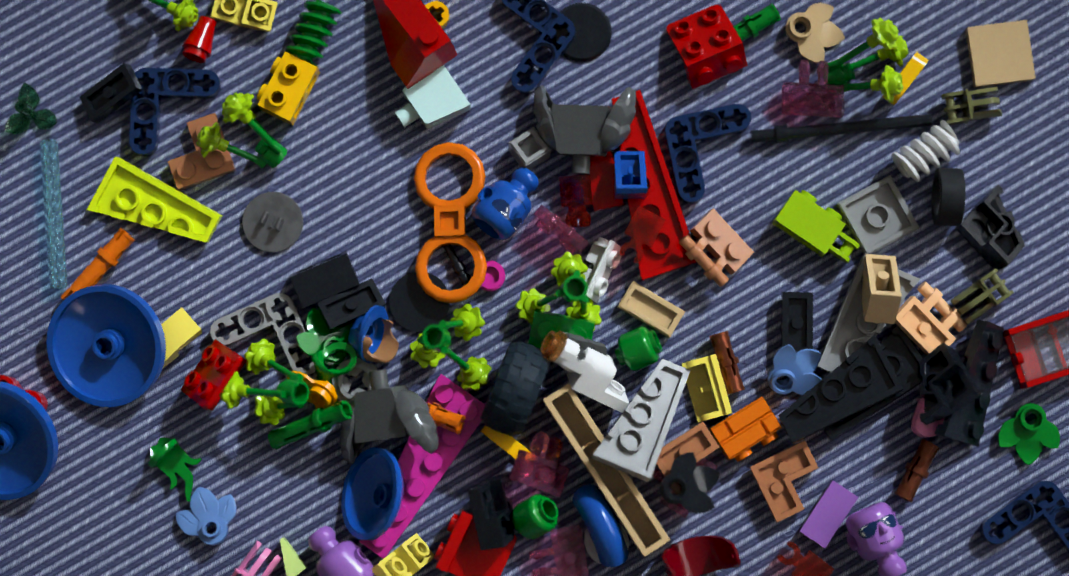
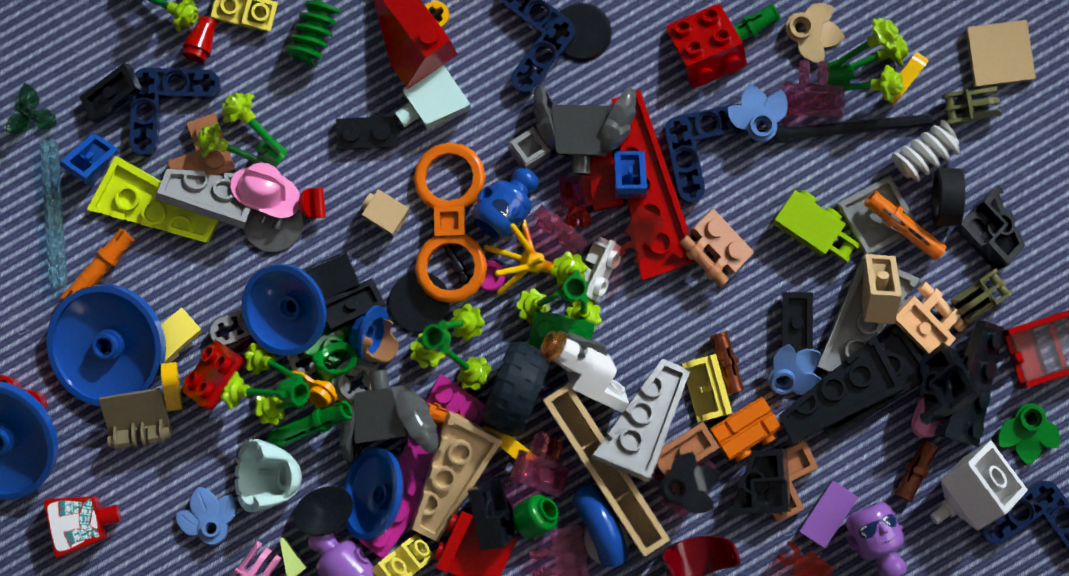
green piece [148,438,202,502] -> none
yellow brick [256,51,320,126] -> none
green head [614,326,662,371] -> none
tan tile [617,281,685,338] -> none
none -> torso [43,496,121,558]
none -> blue slope [59,132,118,188]
none -> dark tan hinge [99,388,173,451]
none -> light grey wing [156,169,251,229]
none -> yellow beam [161,362,183,411]
none -> bright pink piece [230,163,300,219]
none -> light aqua hair [235,439,302,512]
none -> blue dish [242,264,326,356]
none -> black piece [294,486,353,536]
none -> red plate [298,187,326,219]
none -> black plate [336,116,398,151]
none -> tan brick [361,189,411,237]
none -> tan wing [410,410,502,542]
none -> yellow plant [483,219,554,295]
none -> medium blue plate [727,84,787,142]
none -> black slope [728,449,791,515]
none -> orange pin [864,190,947,261]
none -> white piece [930,440,1028,531]

